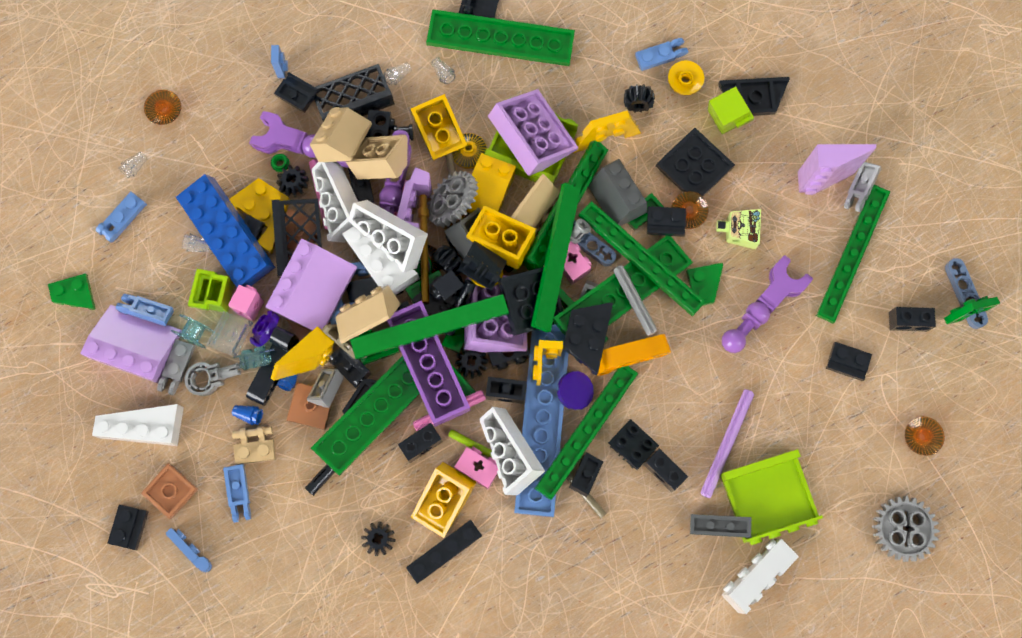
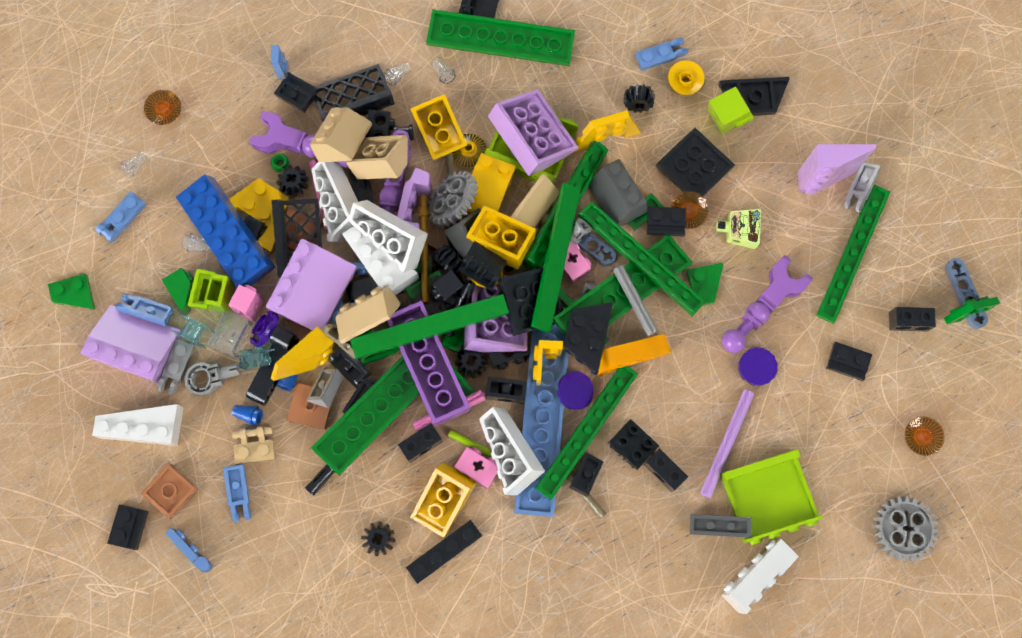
none -> green slope [162,268,194,315]
none -> dark purple tile [738,347,778,386]

